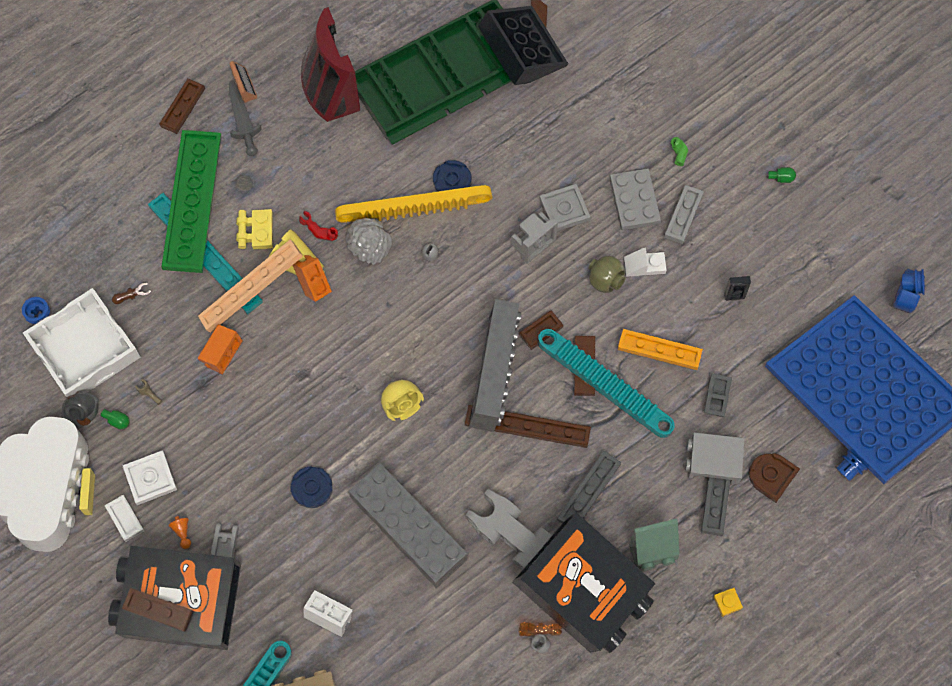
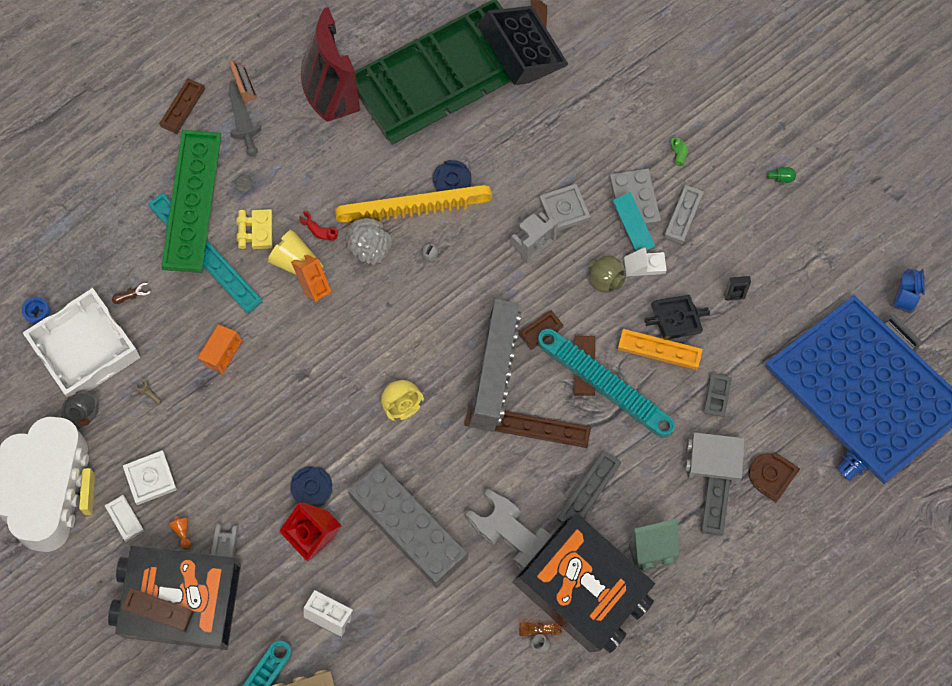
green cylinder [101,409,130,430] -> none
light nougat plate [198,239,303,333] -> none
yellow plate [713,588,743,617] -> none
none -> red slope [279,502,342,561]
none -> teal tile [612,192,655,252]
none -> black plate [644,295,710,340]
none -> slope [884,314,922,351]

